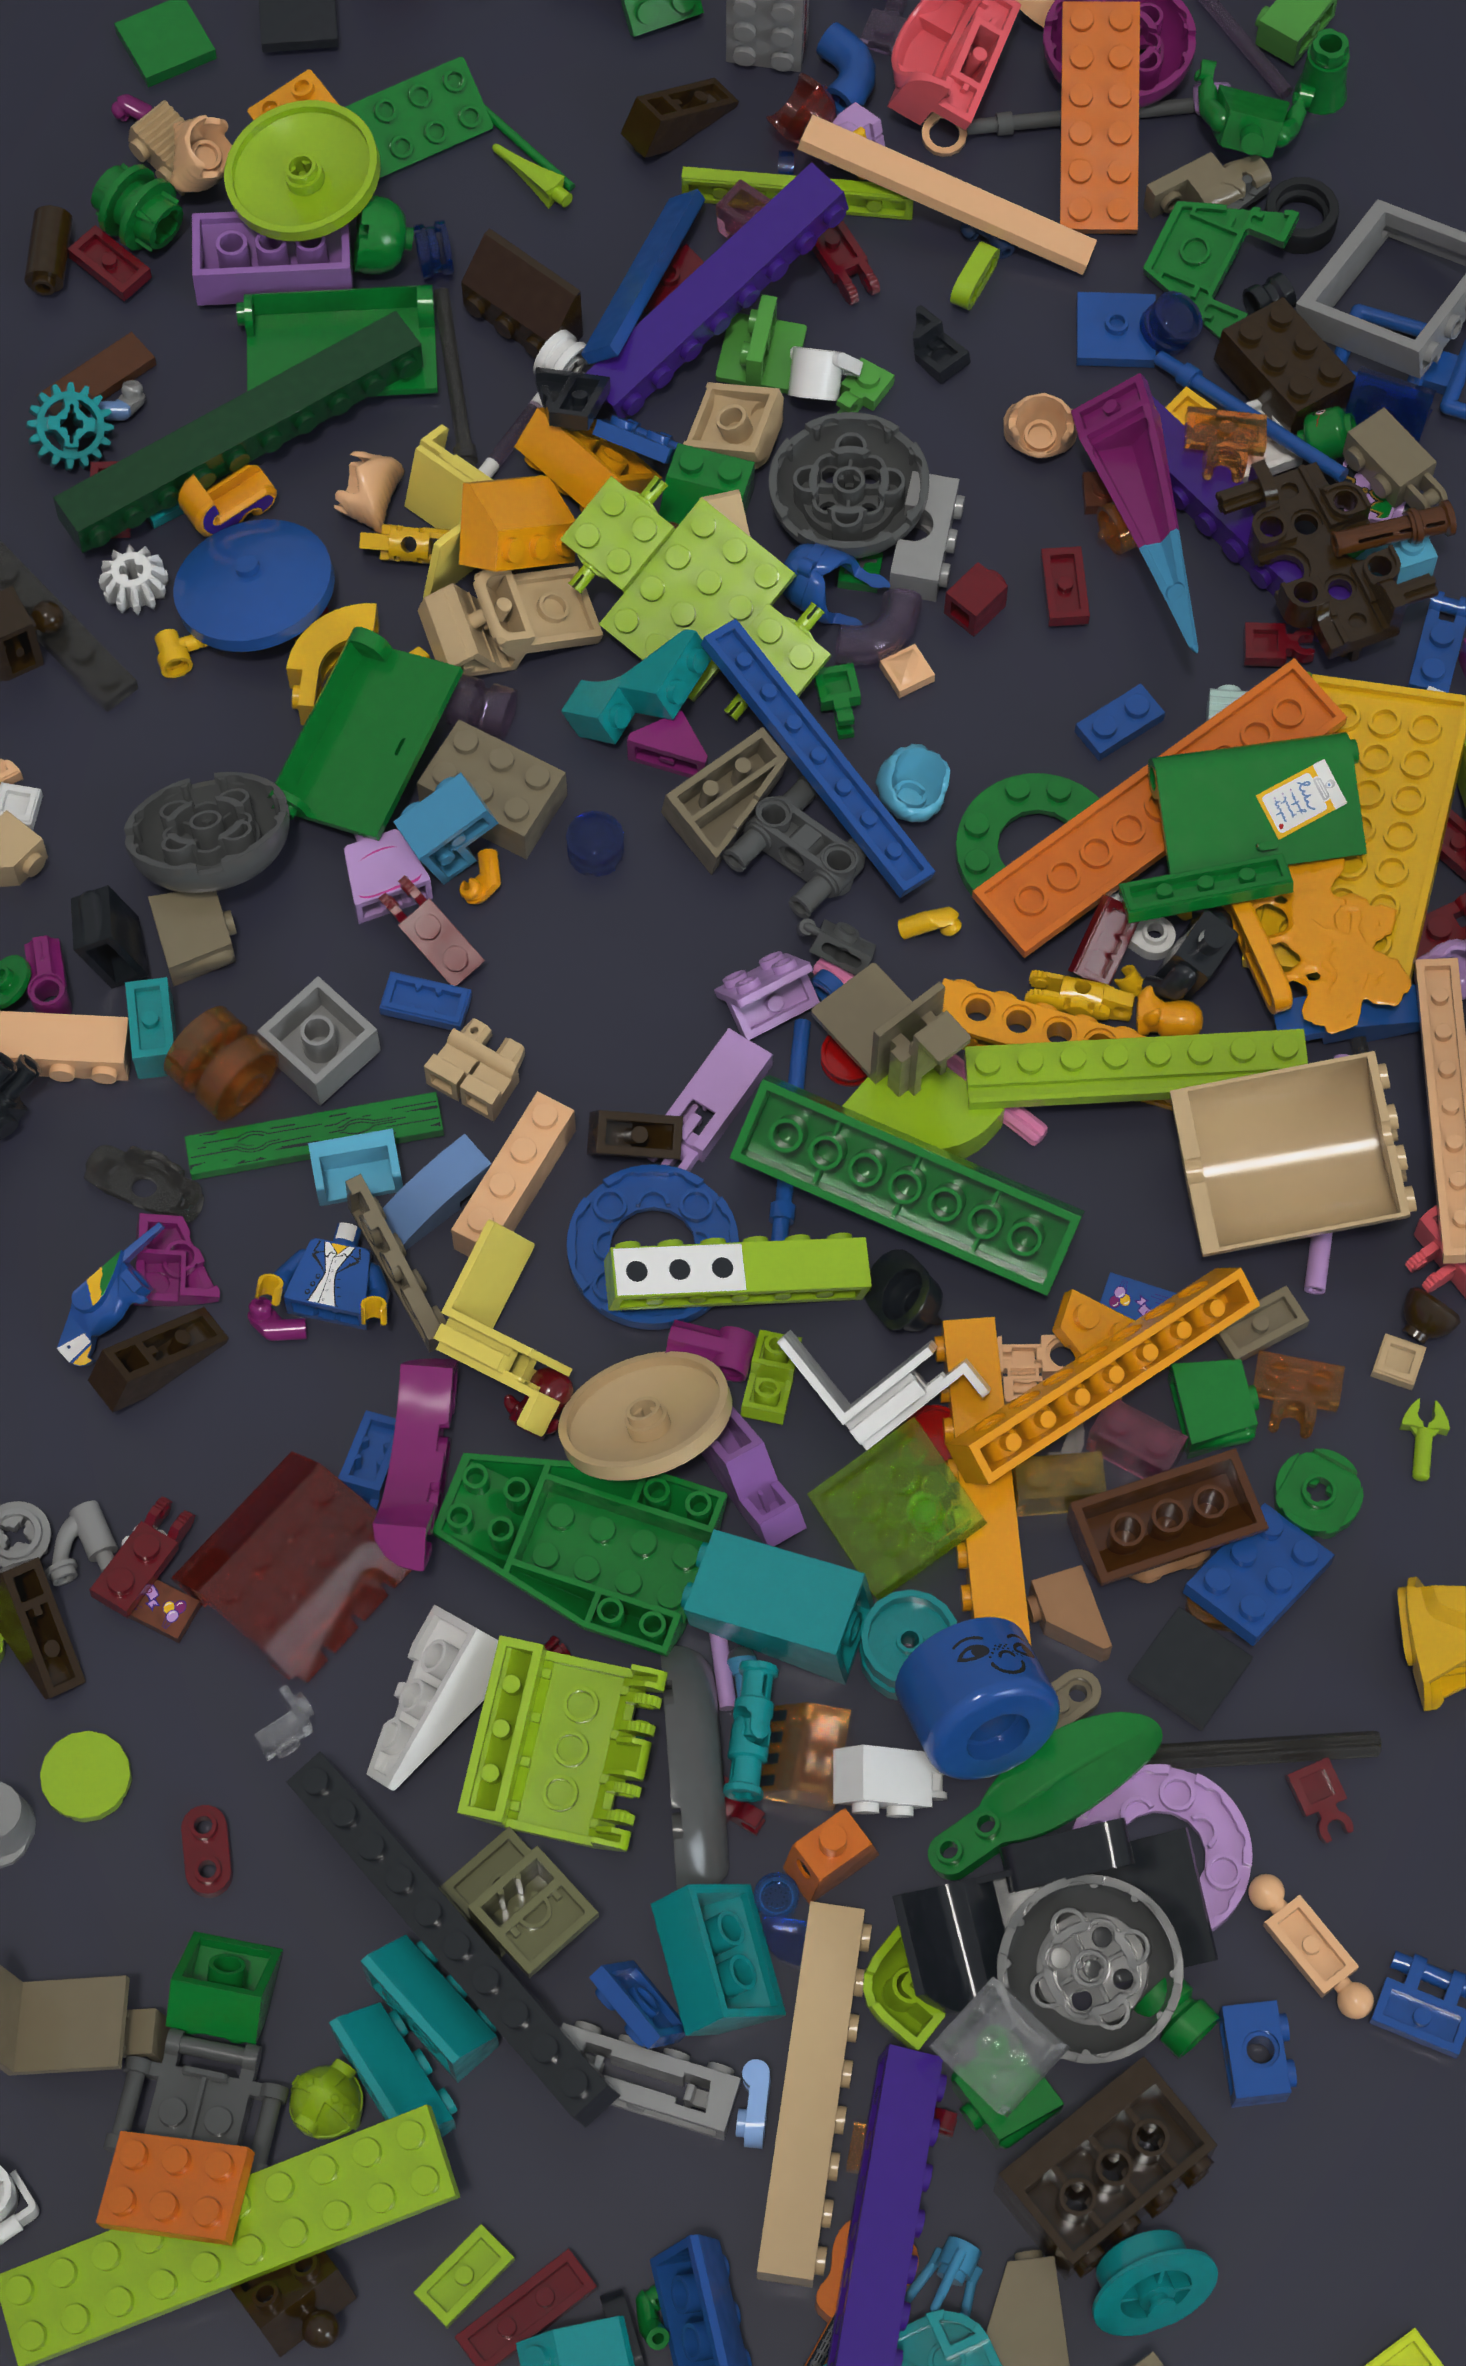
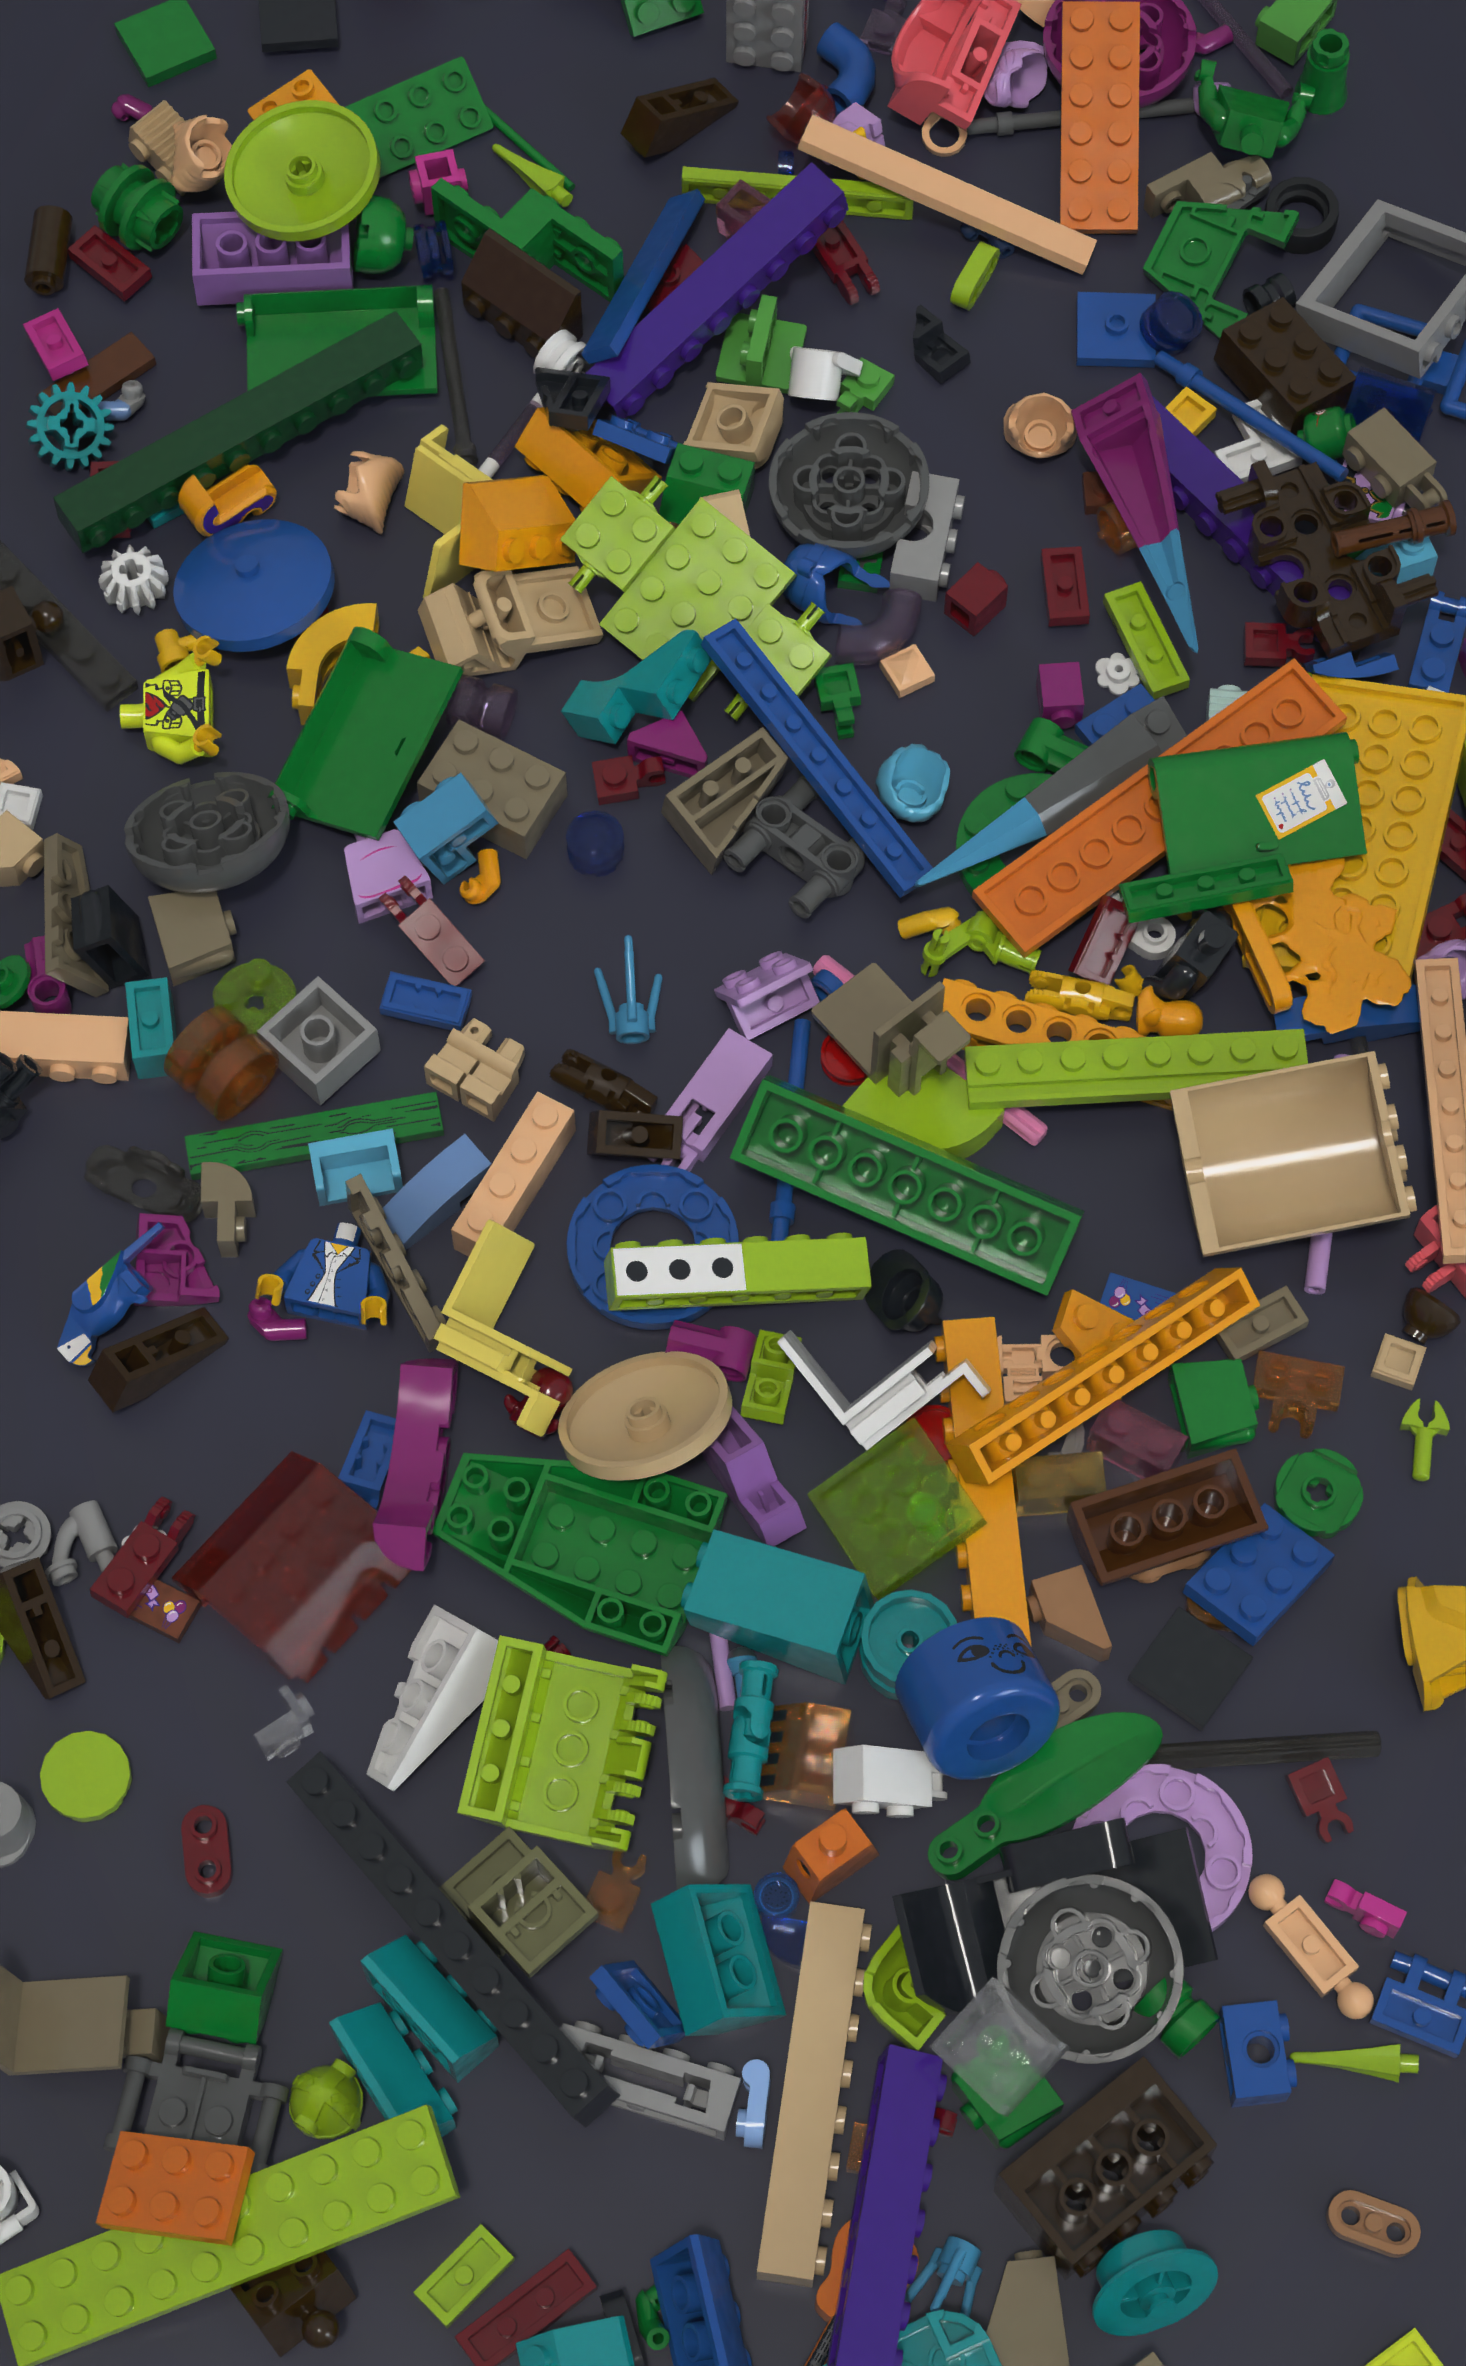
yellow hinge [359,524,451,564] -> none
dark grey piece [796,918,876,975] -> none
clear orange plate [1184,406,1267,483] -> none
none -> dark pink plate [23,308,89,381]
none -> dark tan wing [44,833,109,997]
none -> torso [120,635,222,764]
none -> dark tan brick [201,1162,256,1258]
none -> clear neon green plate [213,958,297,1044]
none -> dark pink brick [408,149,468,215]
none -> green bracket [431,178,624,302]
none -> dark brown hinge [549,1049,658,1114]
none -> clear orange plate [586,1851,647,1933]
none -> dark red plate [592,755,666,805]
none -> dark azure plant [594,935,663,1044]
none -> dark grey plate [915,696,1187,887]
none -> lime pin [921,911,1042,977]
none -> lavender hair [984,40,1048,108]
none -> green piece [1014,717,1088,773]
none -> magenta brick [1036,662,1084,729]
none -> white plant [1095,653,1139,696]
none -> lime plate [1103,581,1190,699]
none -> magenta arm [1195,25,1233,55]
none -> lime piece [1289,2044,1419,2082]
none -> blue slope [1304,651,1399,678]
none -> dark pink plate [1324,1879,1407,1939]
none -> medium nougat plate [1326,2190,1421,2258]

